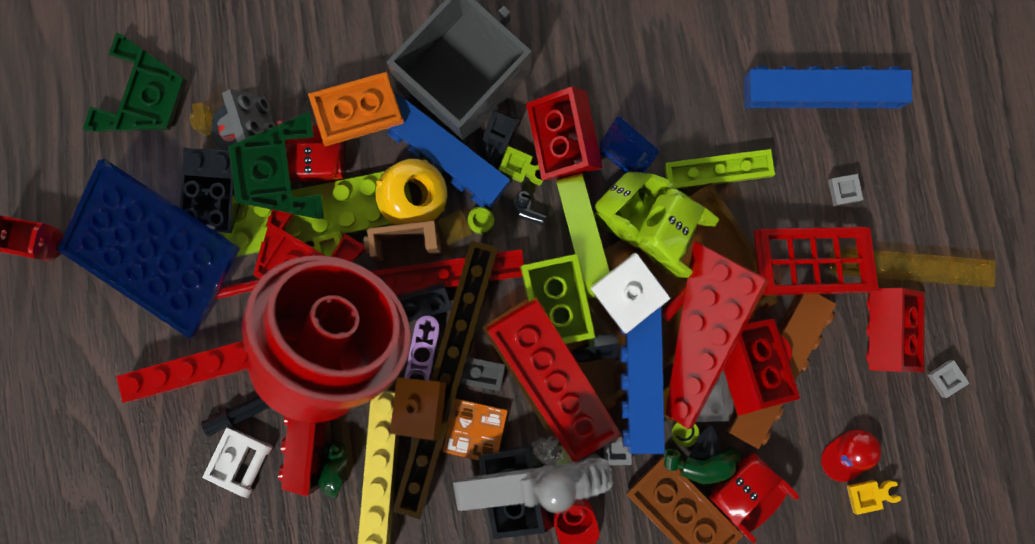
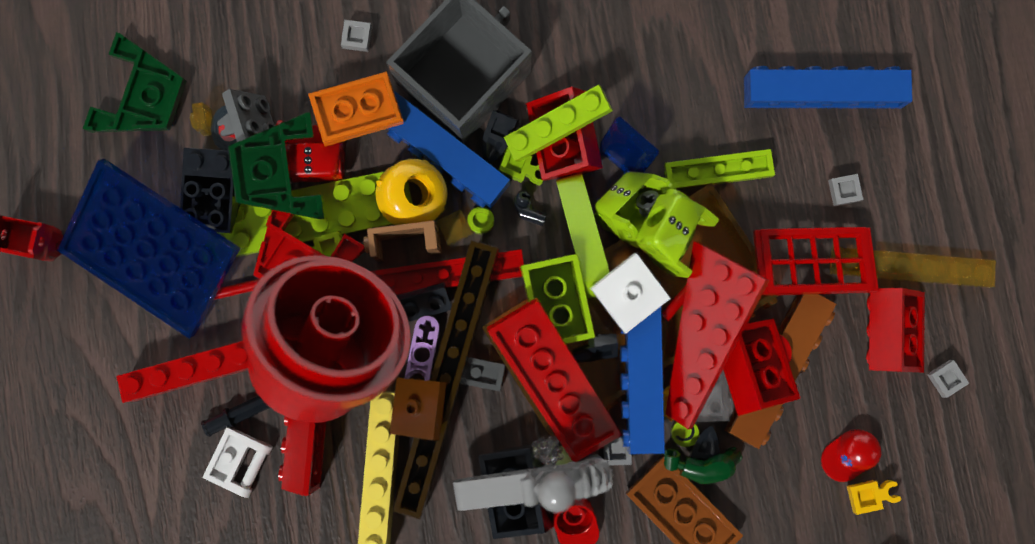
dark green hair [317,440,348,498] -> none
orange tile [443,399,508,460] -> none
red piece [709,452,799,544] -> none
none -> light grey plate [341,20,372,52]
none -> lime plate [504,85,613,162]
none -> dark grey bush [636,190,659,217]

